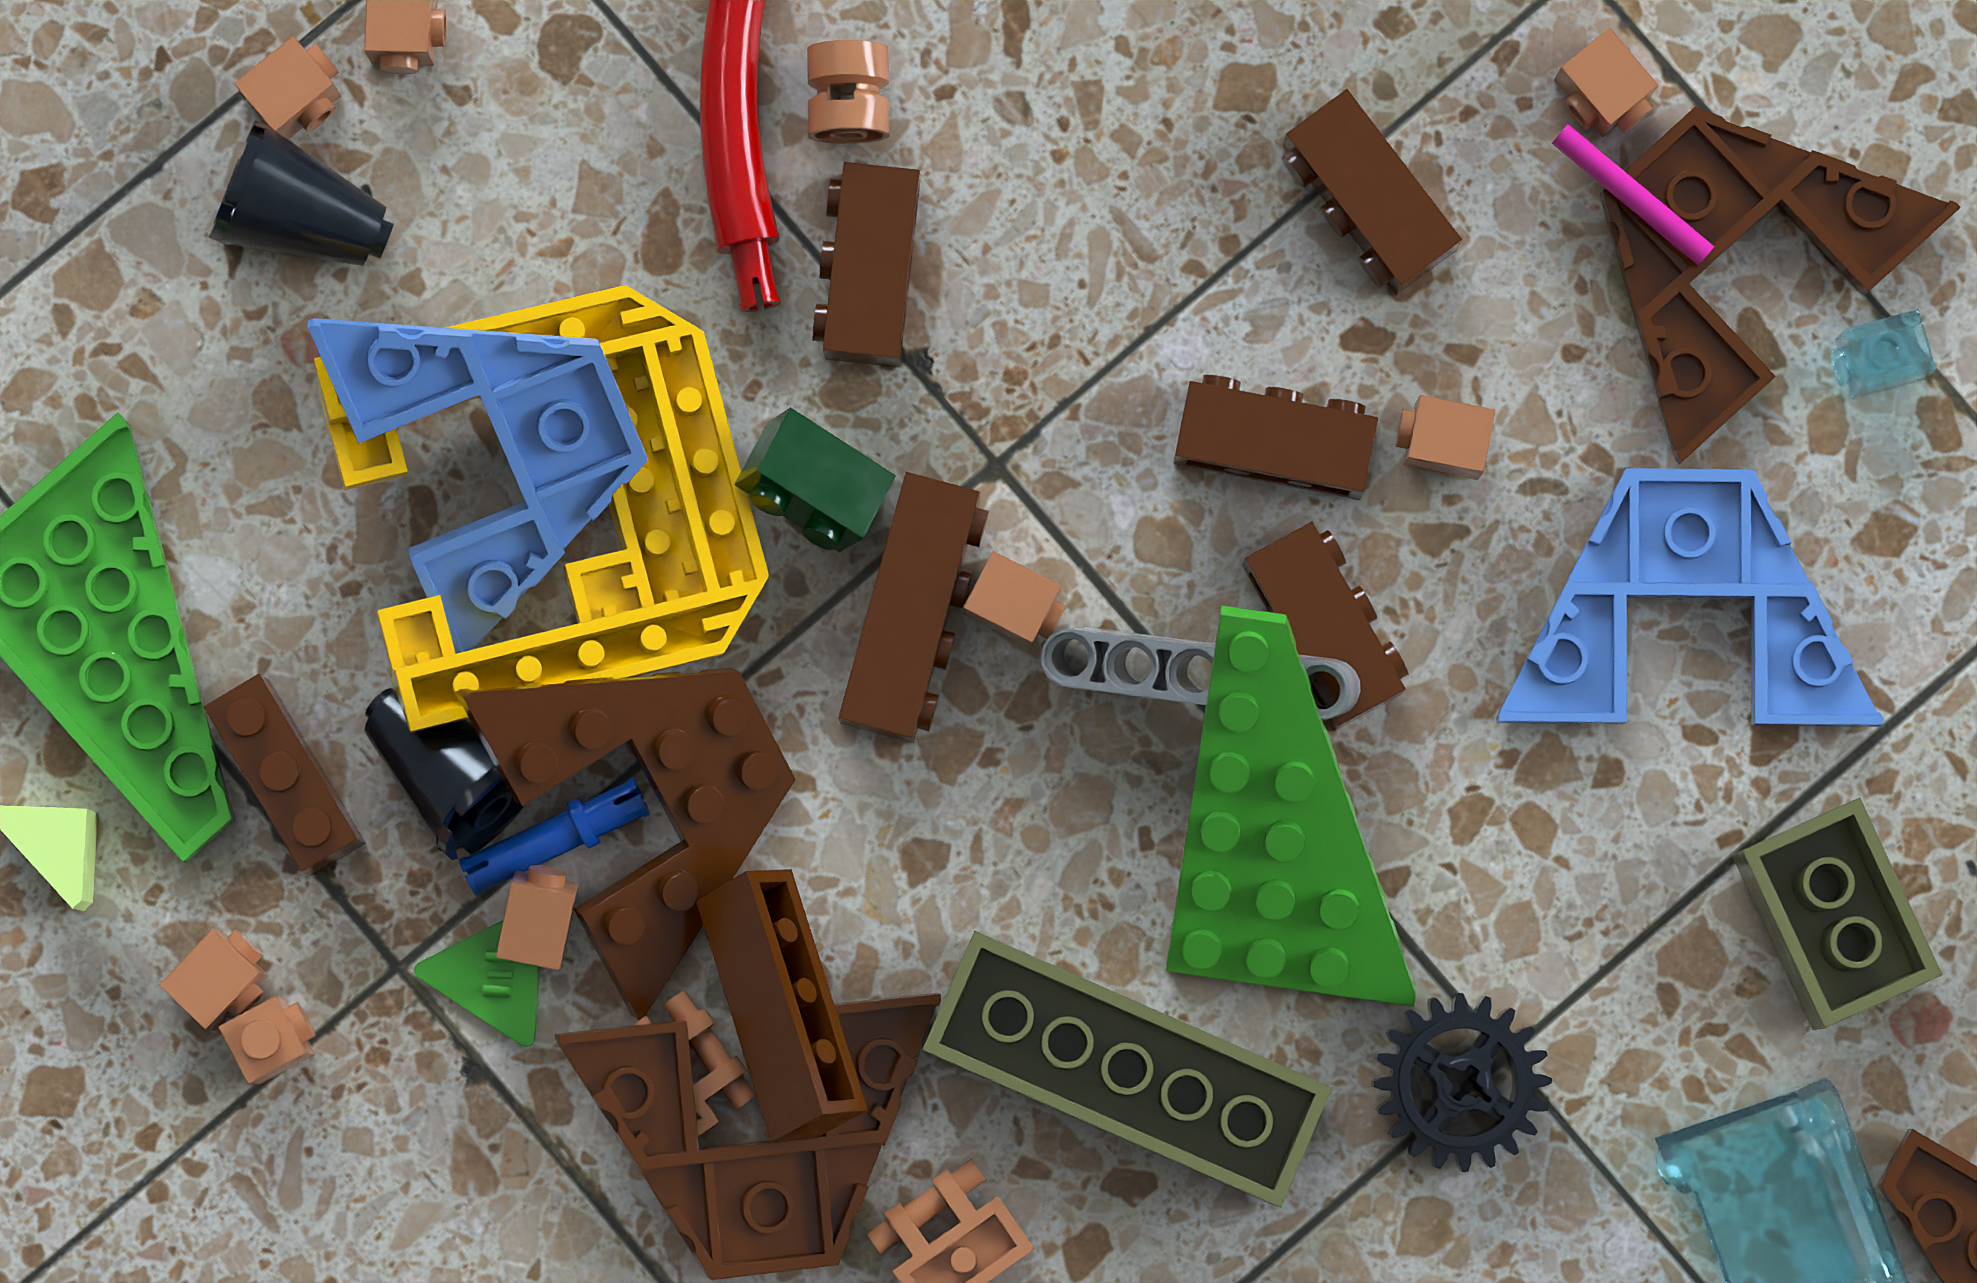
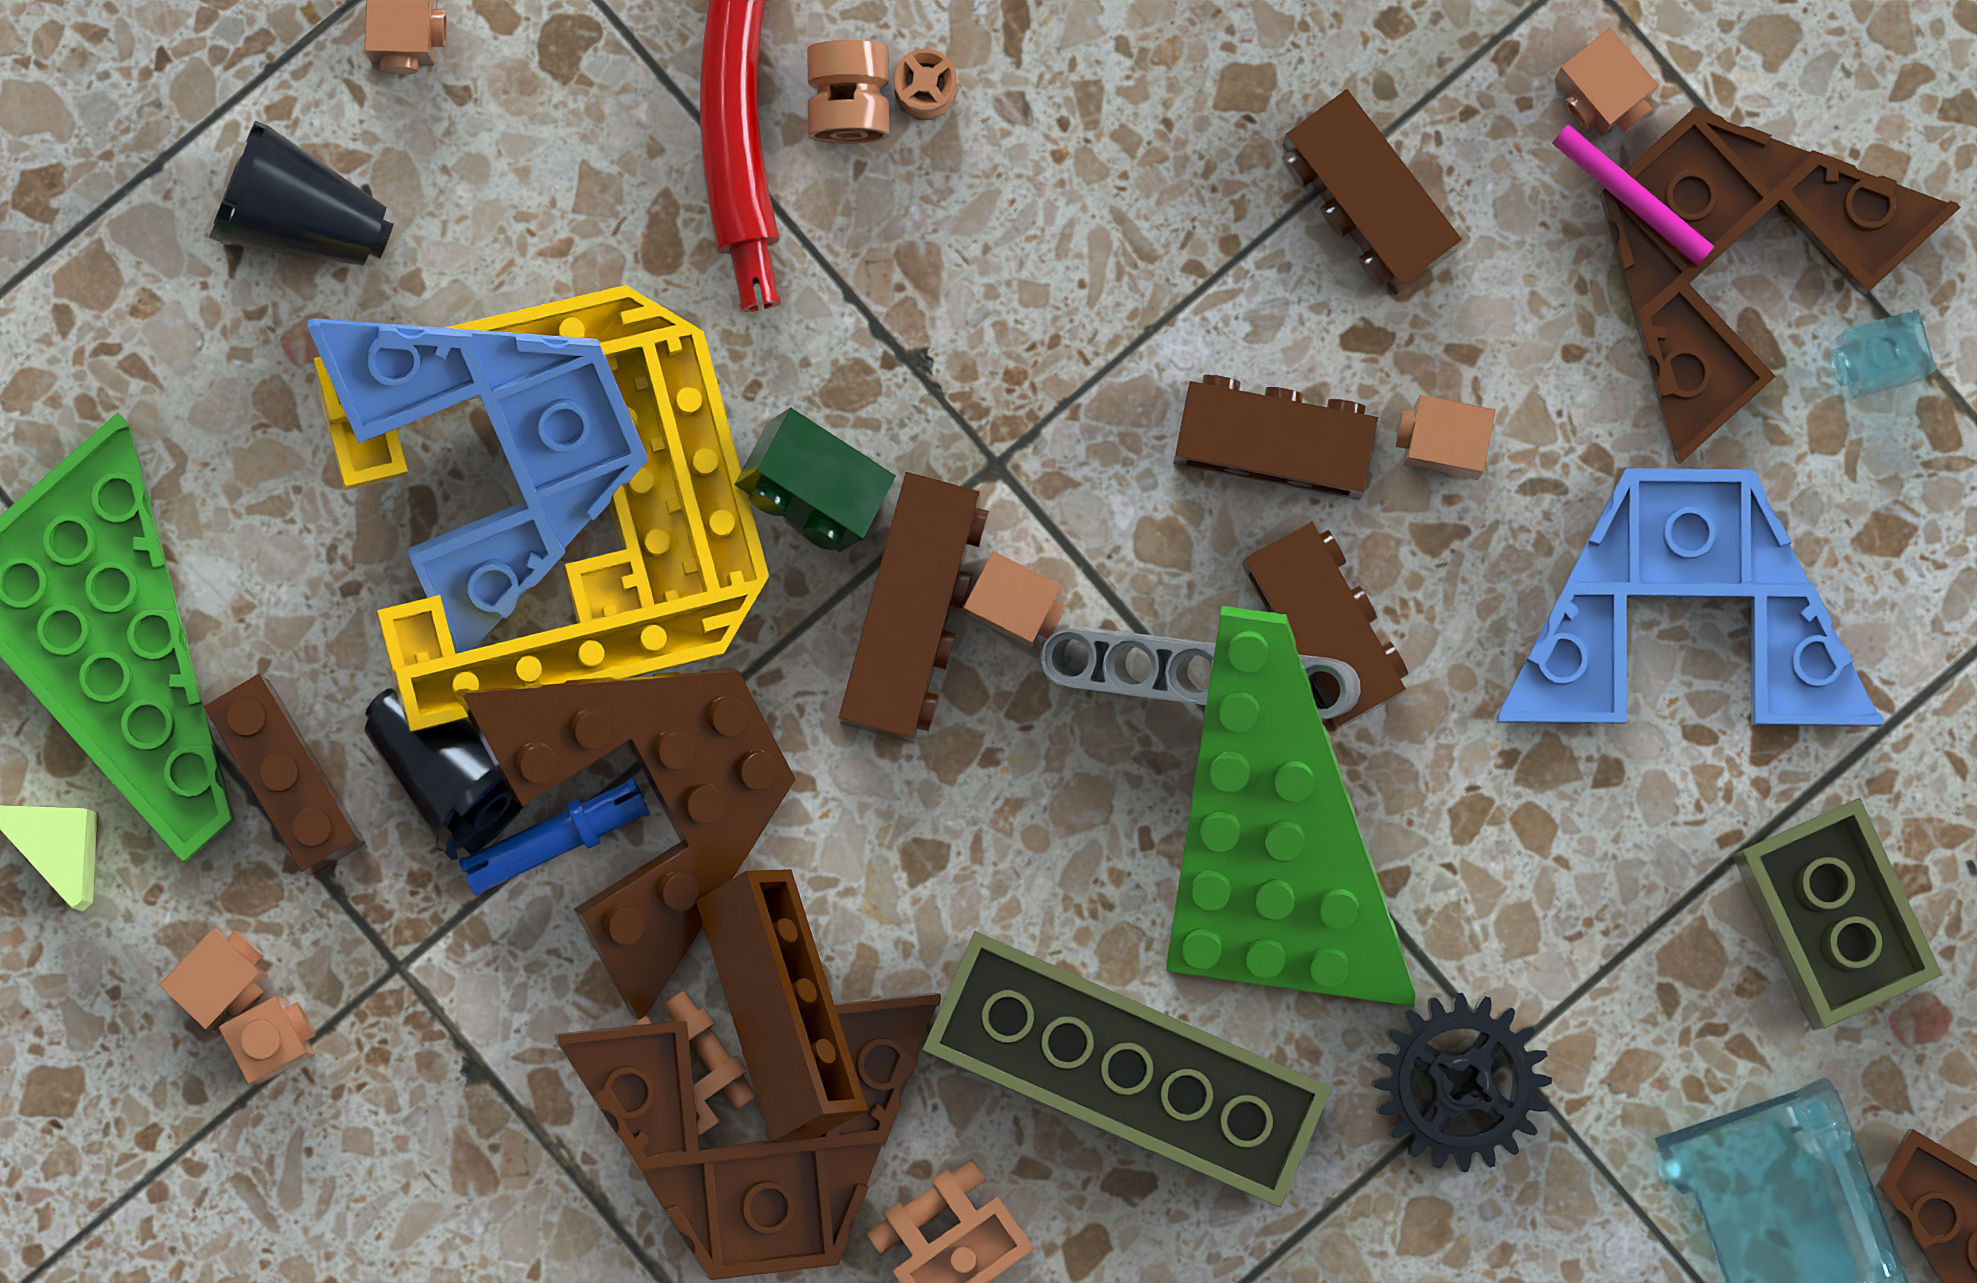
nougat brick [234,36,341,139] -> none
bright green piece [414,920,540,1047] -> none
nougat brick [496,865,579,970] -> none
reddish brown brick [812,162,921,367] -> none
none -> nougat wheel [894,48,957,120]

